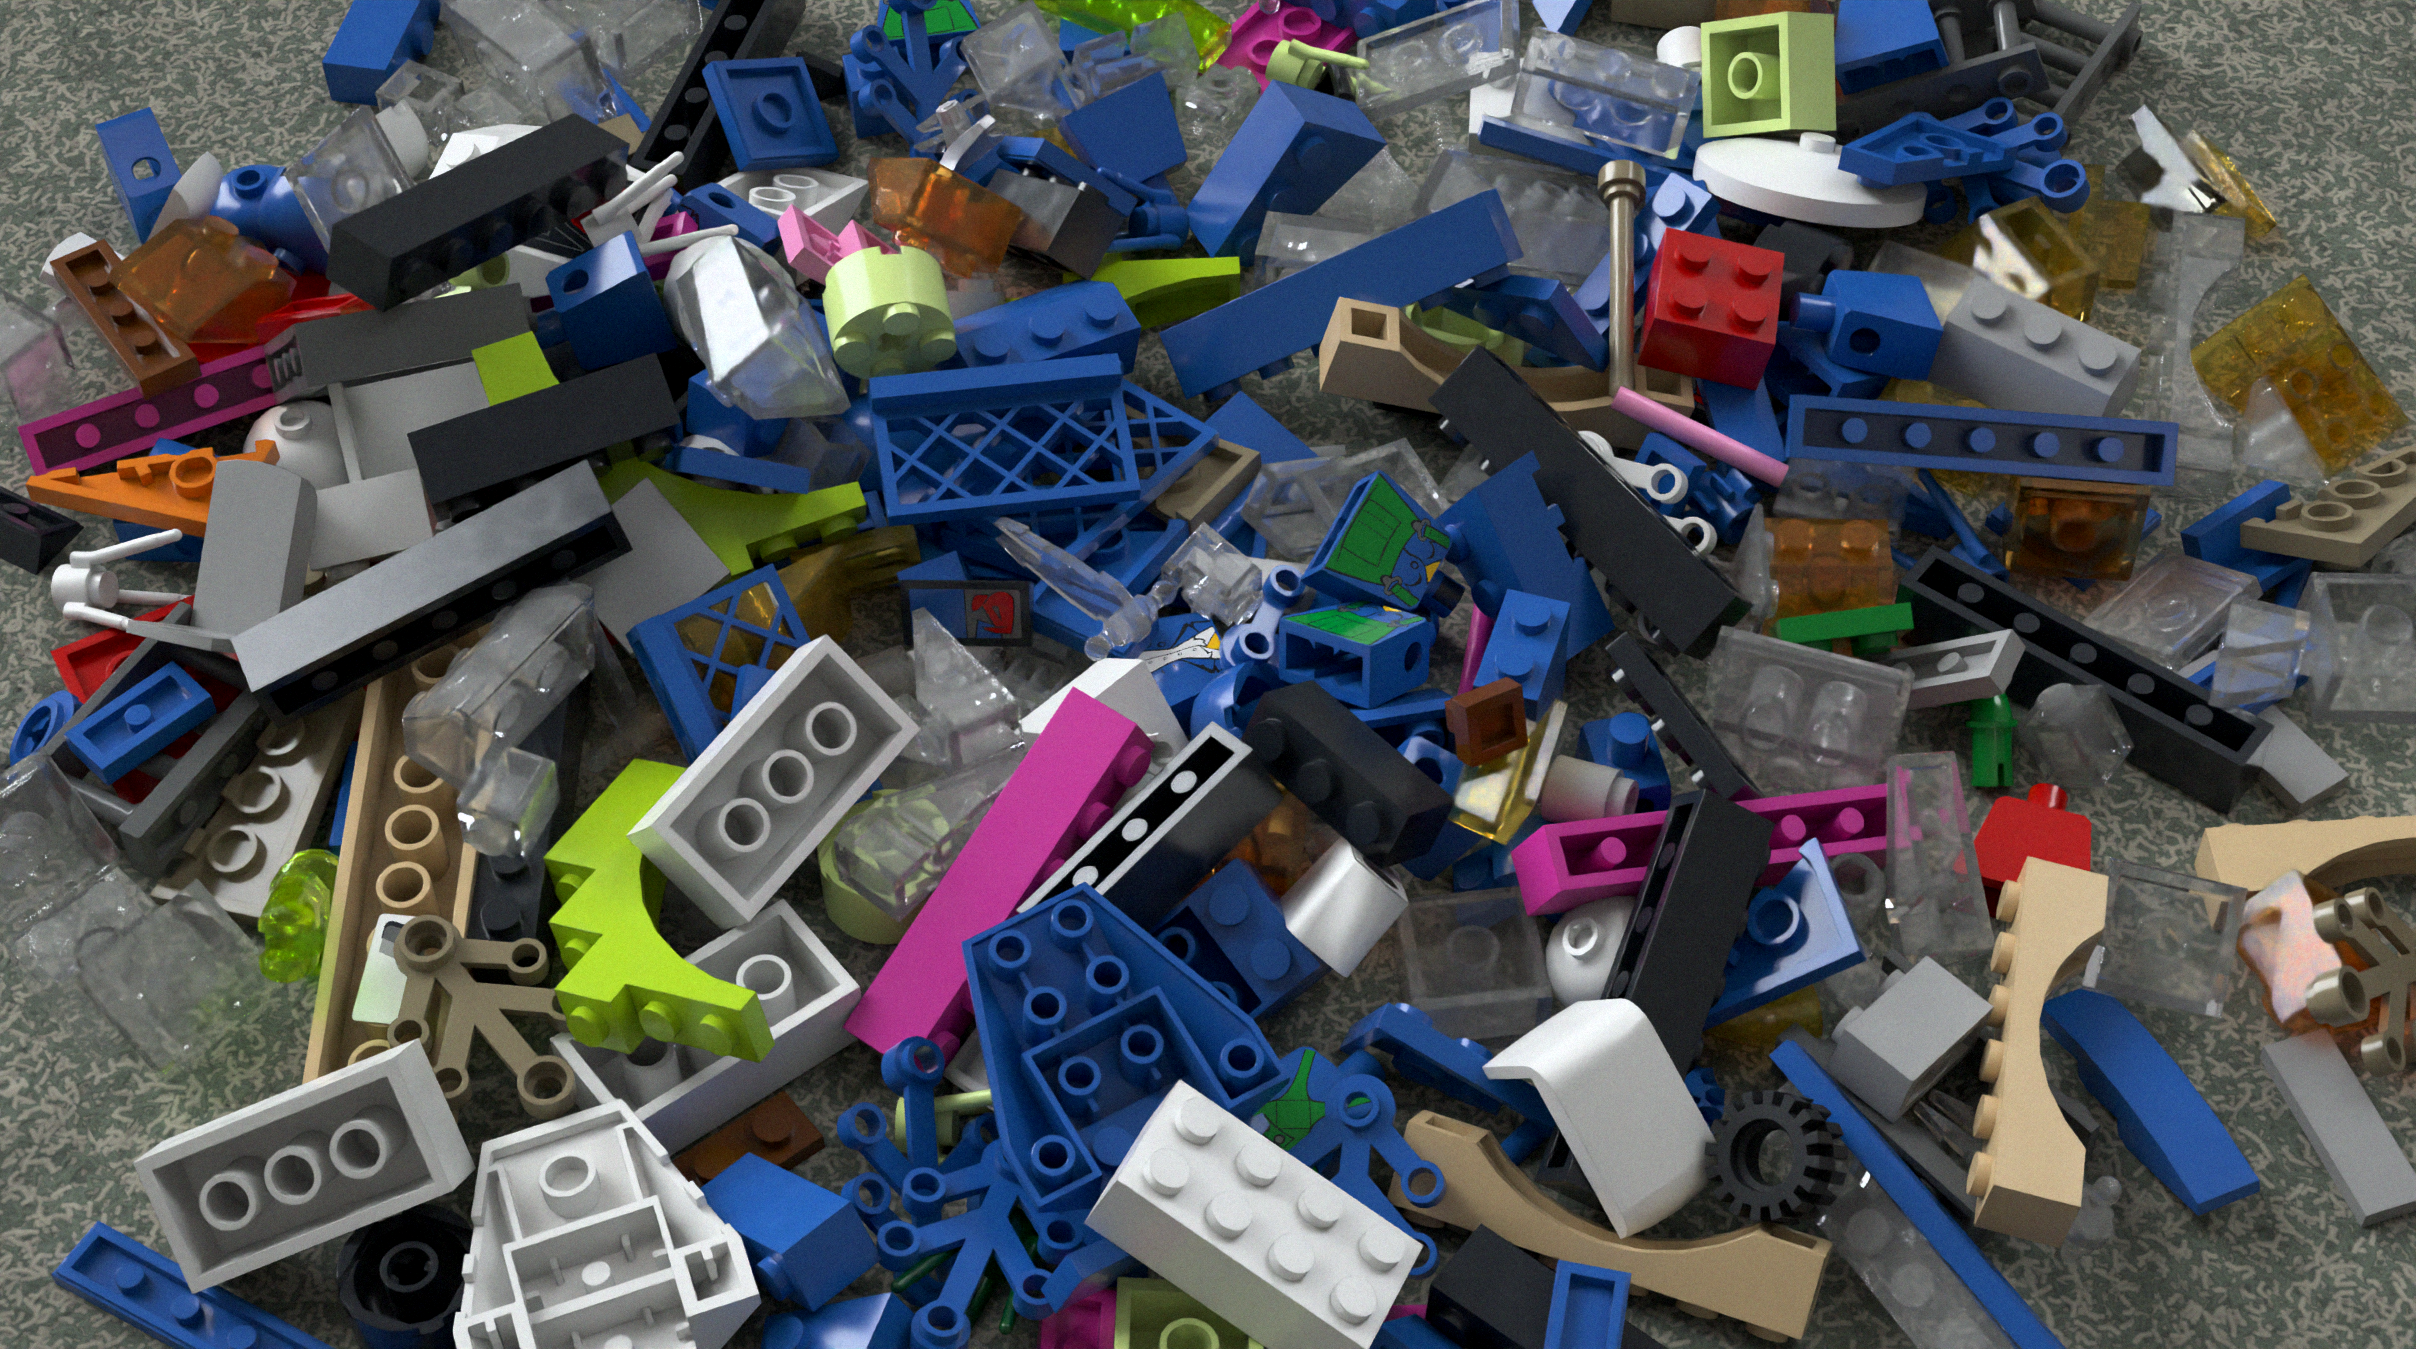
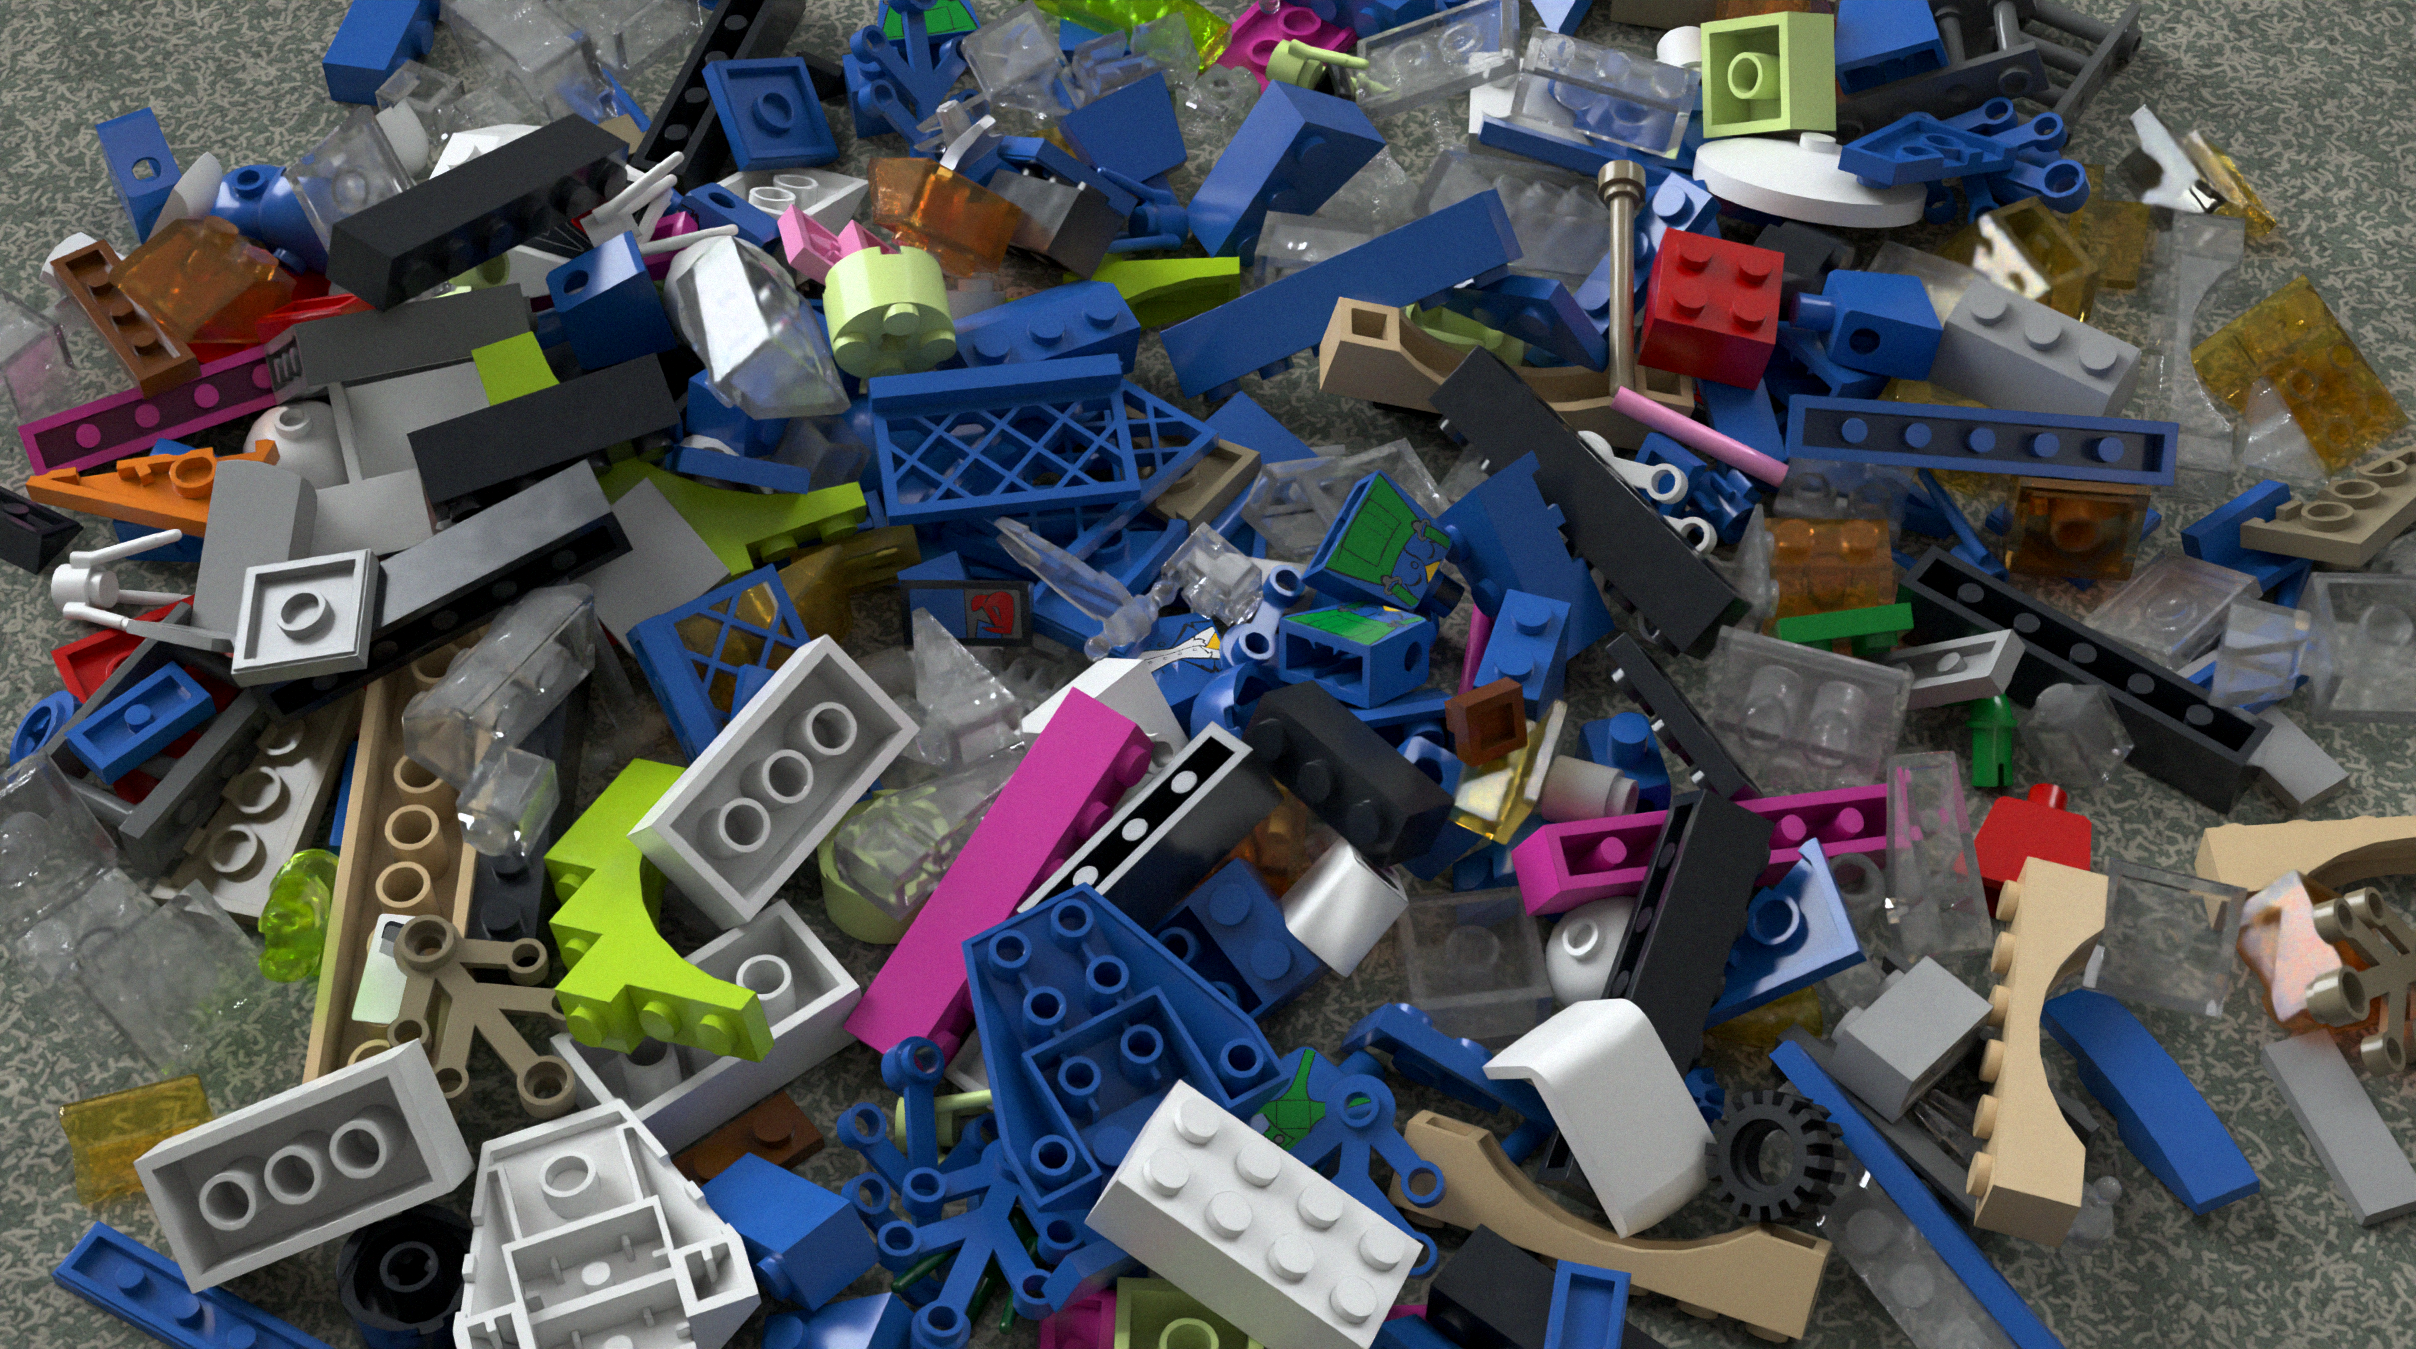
none -> clear yellow panel [58,1073,216,1205]
none -> light grey tile [231,548,379,688]

